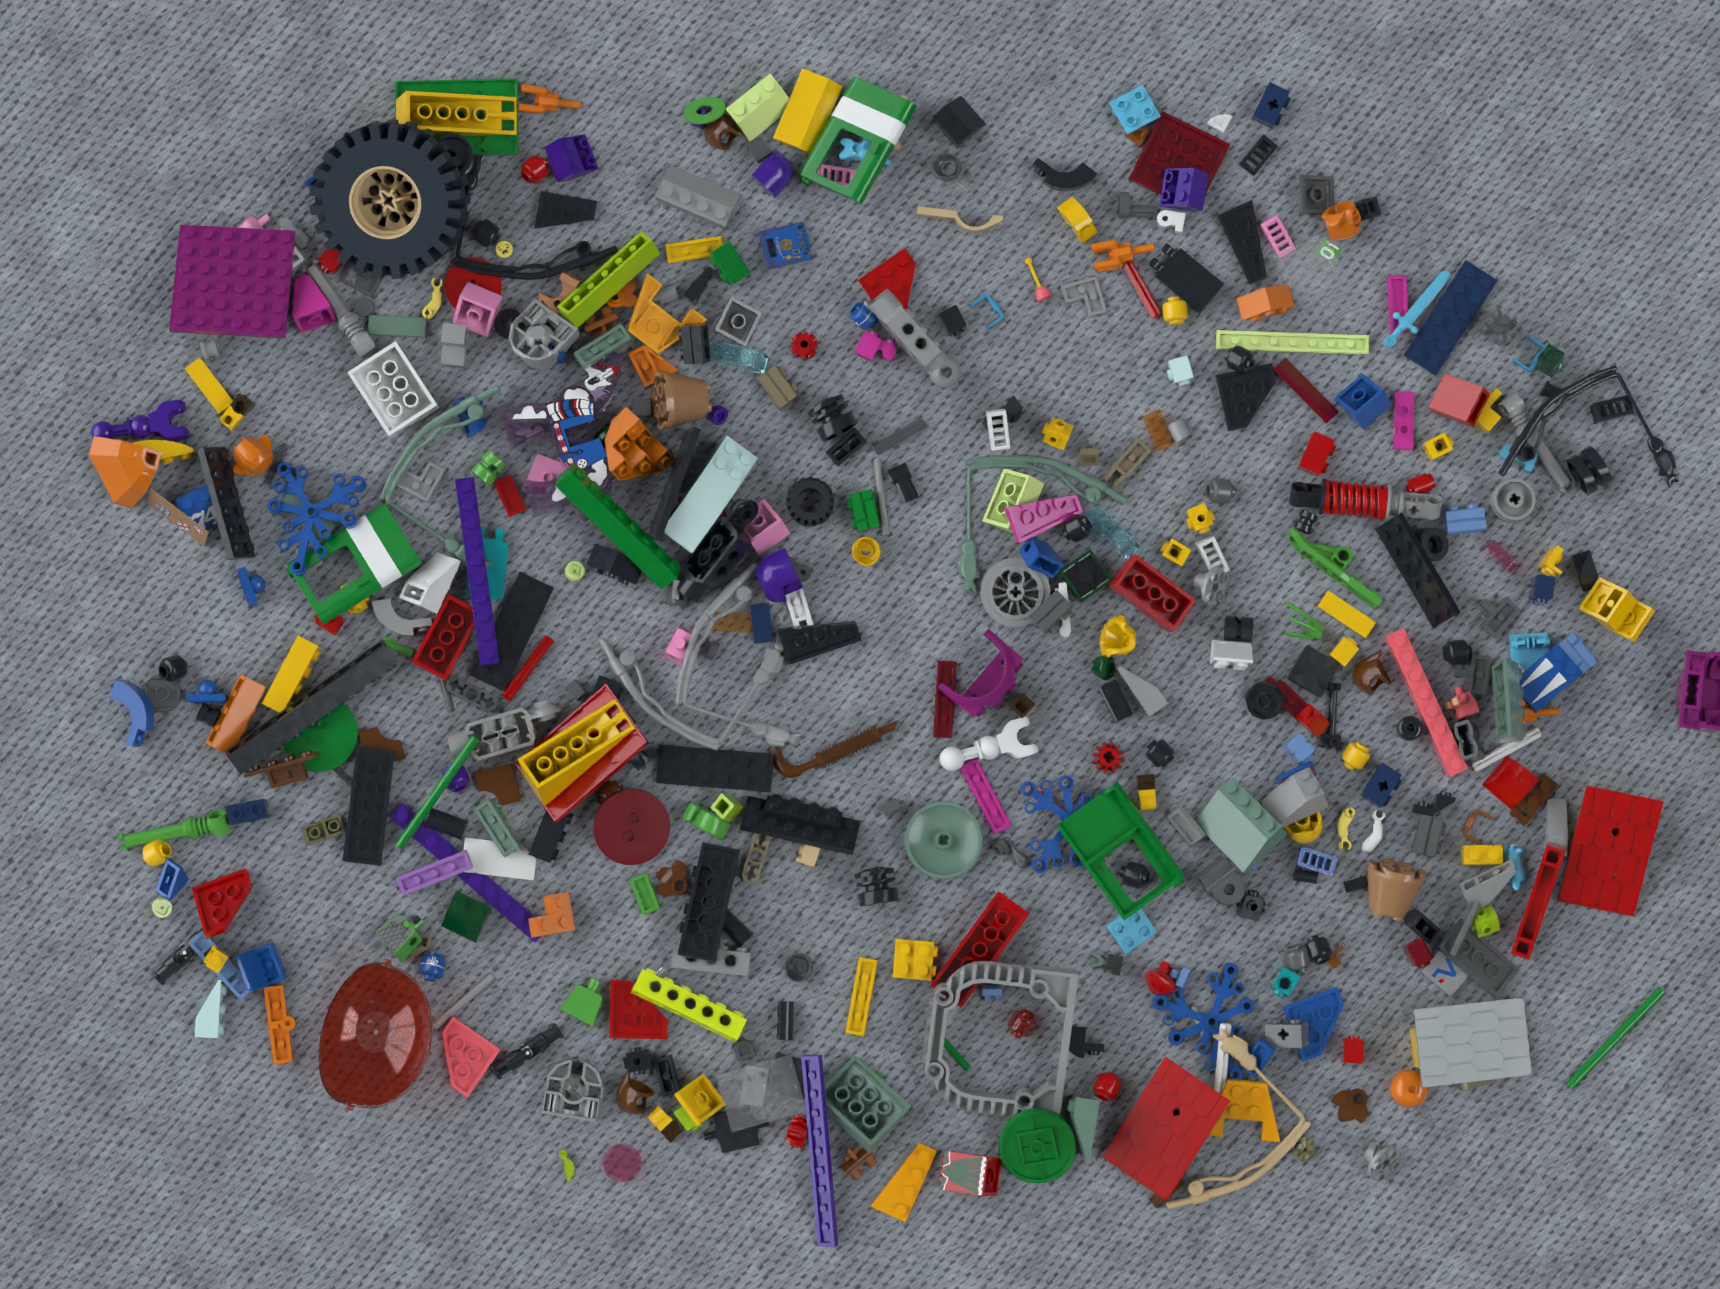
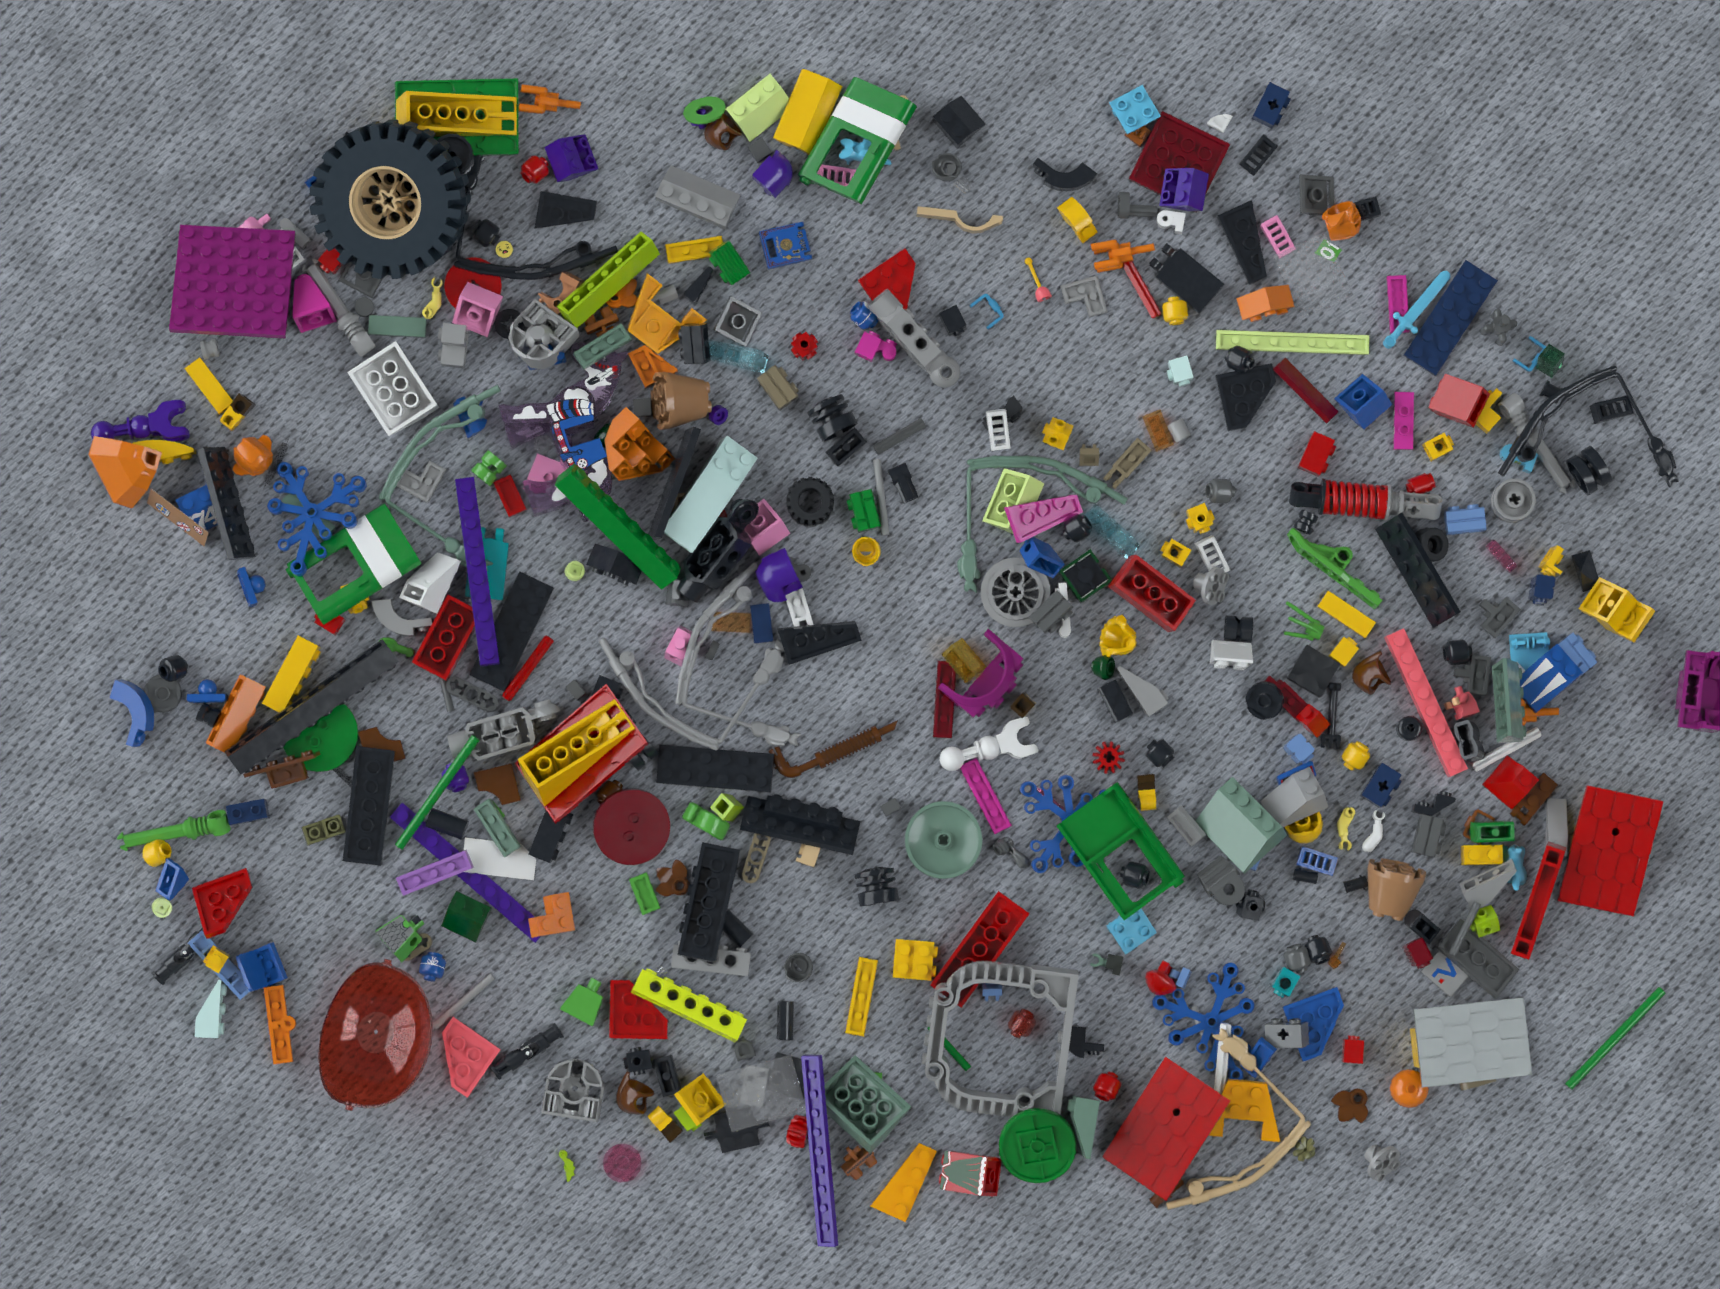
none -> clear yellow brick [942,638,986,683]
none -> green brick [1470,821,1515,843]

